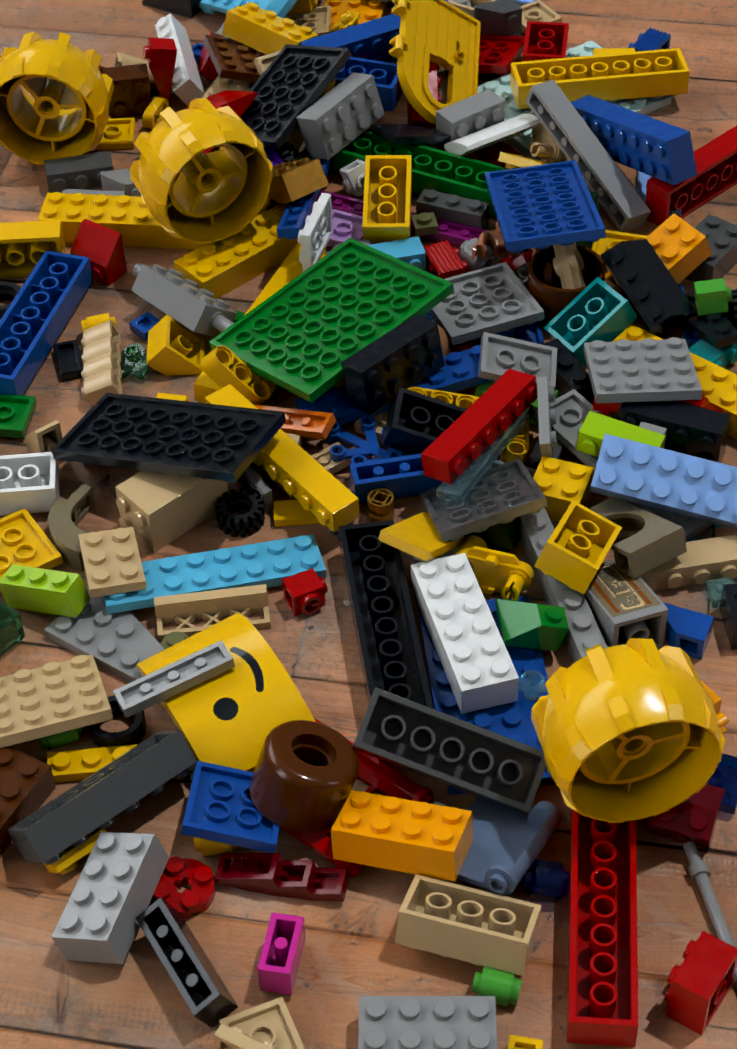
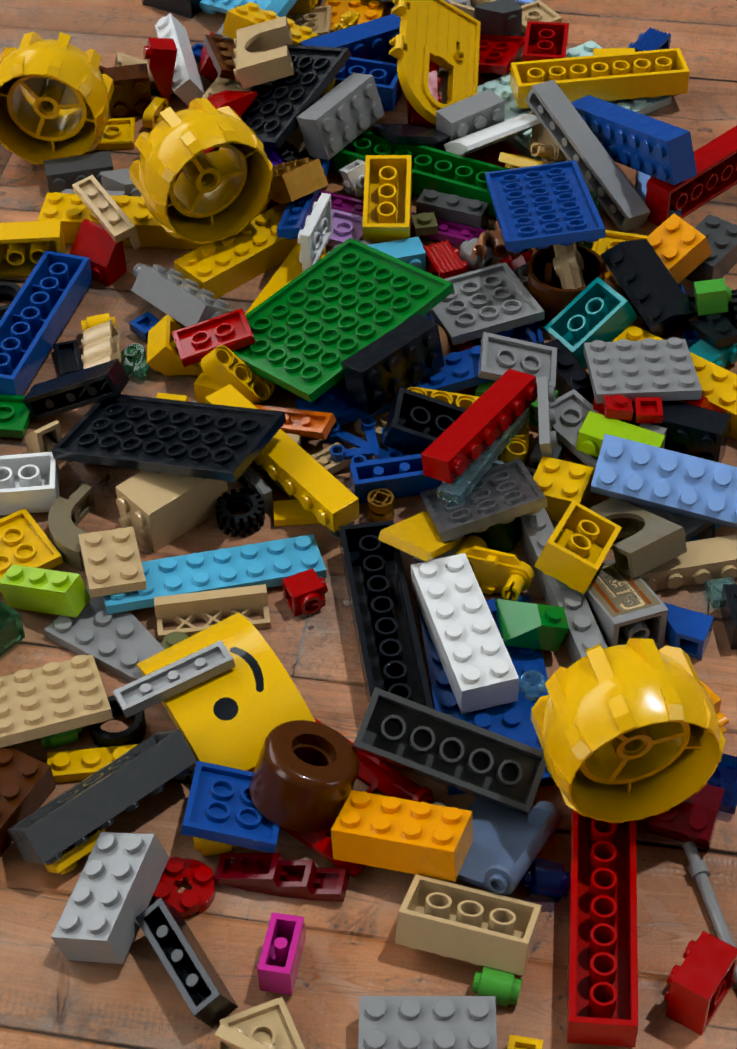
none -> black brick [23,359,130,421]
none -> tan fence [72,175,141,249]
none -> red tile [172,308,256,367]
none -> tan arch [233,16,294,89]
none -> red plate [603,395,634,421]
none -> red plate [634,397,663,423]

